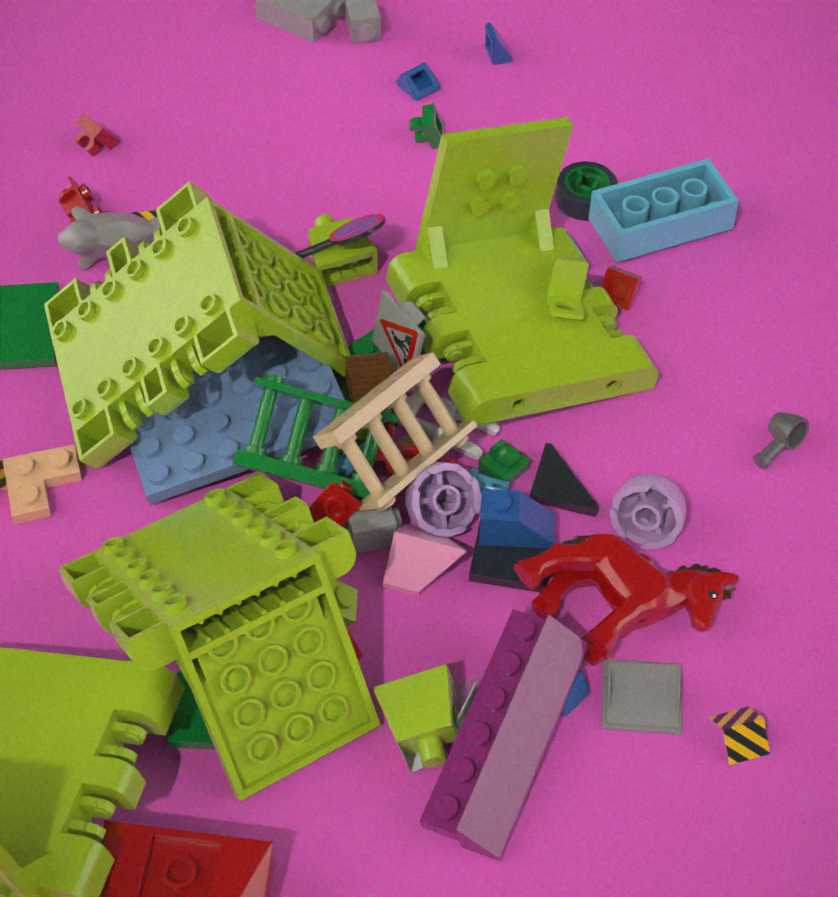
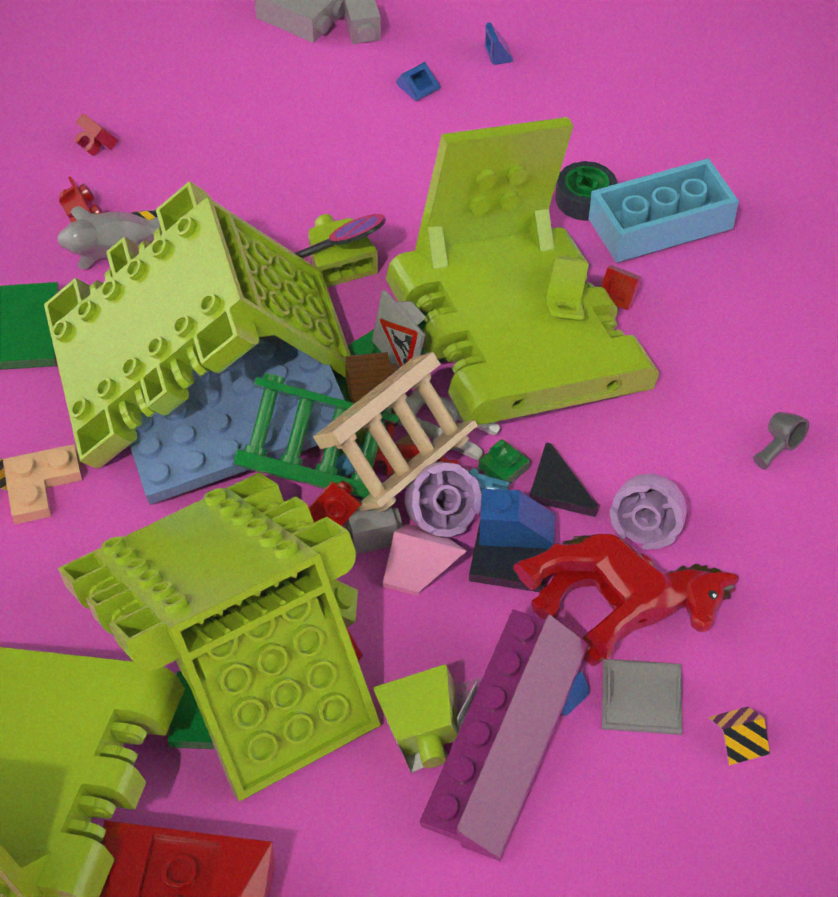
green tile [409,103,444,149] -> none

